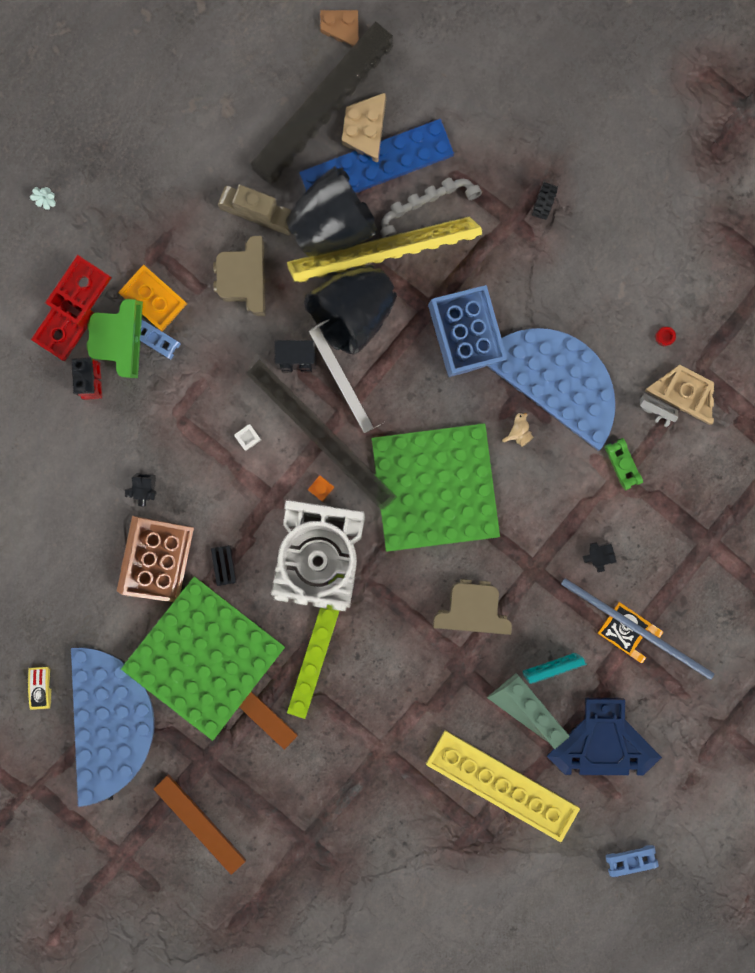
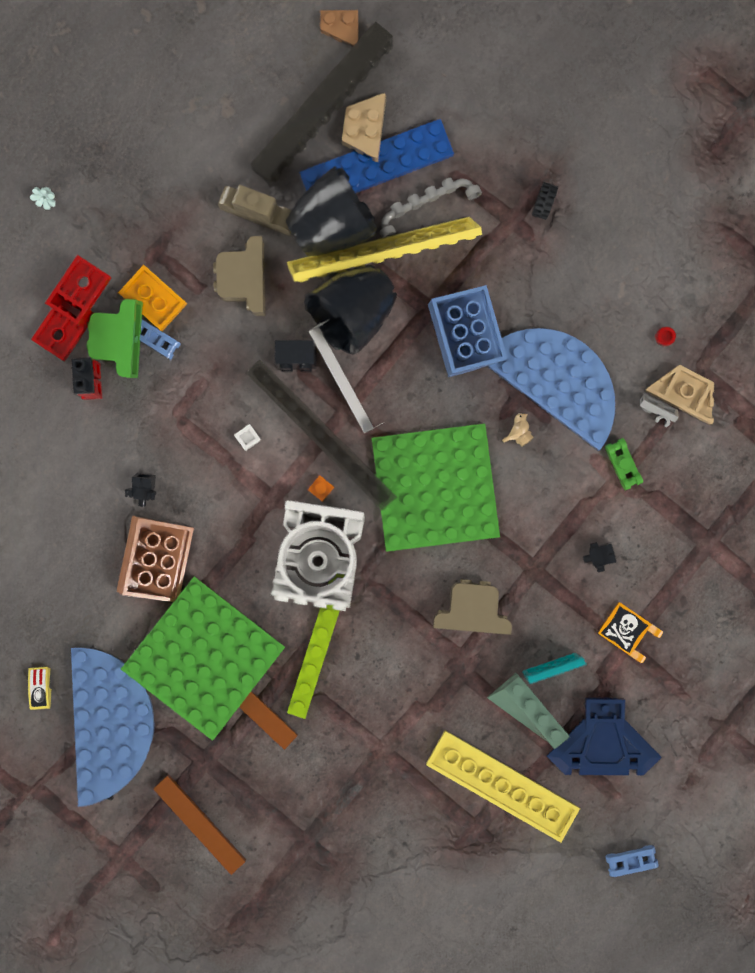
black tile [211,545,237,586] -> none
sand blue piece [561,578,714,680] -> none

